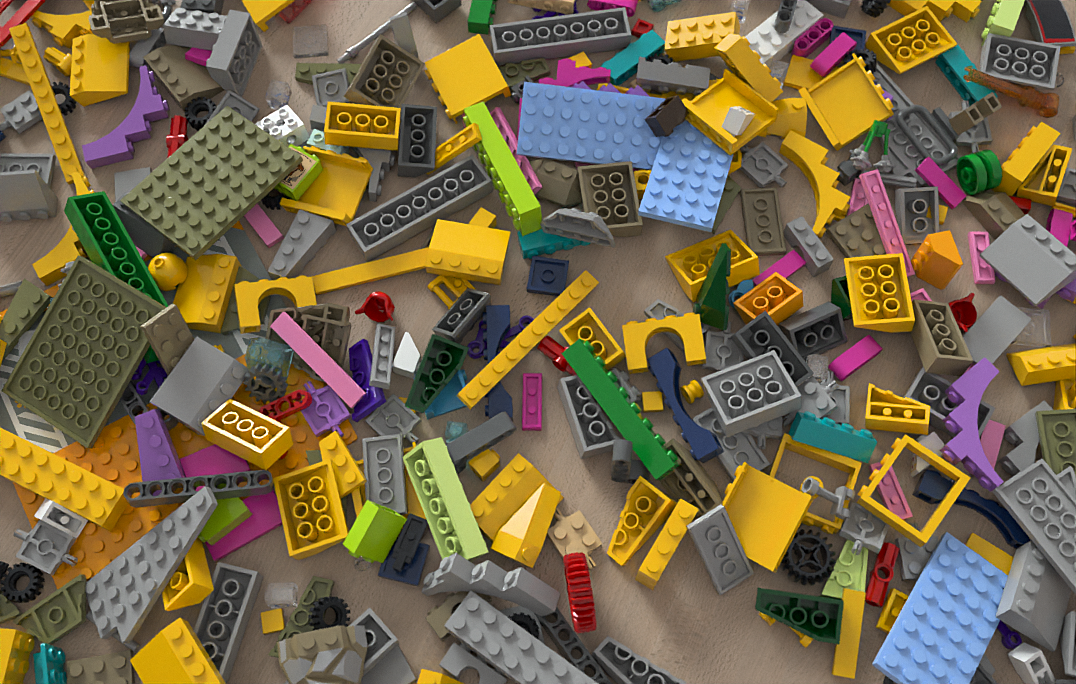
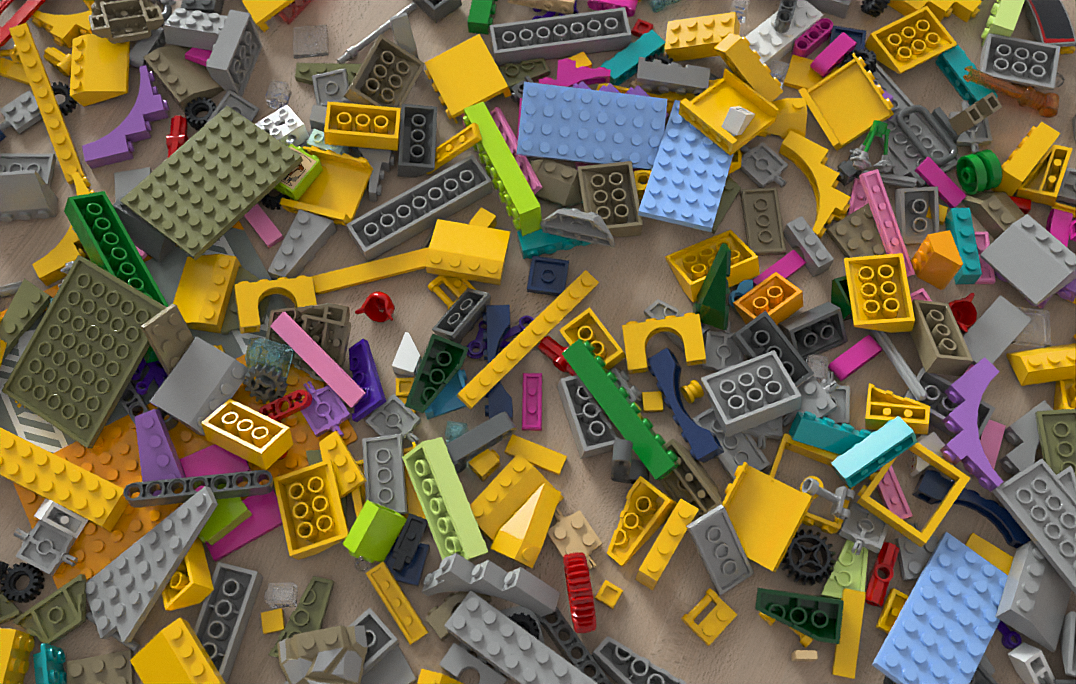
yellow cylinder [148,253,188,291] -> none
black tyre [308,597,351,631] -> none
light grey tile [369,323,396,389] -> none
dark brown brick [645,95,689,137] -> none
none -> yellow tile [365,561,429,645]
none -> yellow tile [396,377,415,398]
none -> yellow tile [504,434,567,476]
none -> yellow tile [595,580,624,610]
none -> yellow plate [681,588,737,646]
none -> tan tile [791,650,818,662]
none -> brick [831,416,918,489]
none -> light grey axle [869,329,928,401]
none -> teal brick [945,208,982,285]

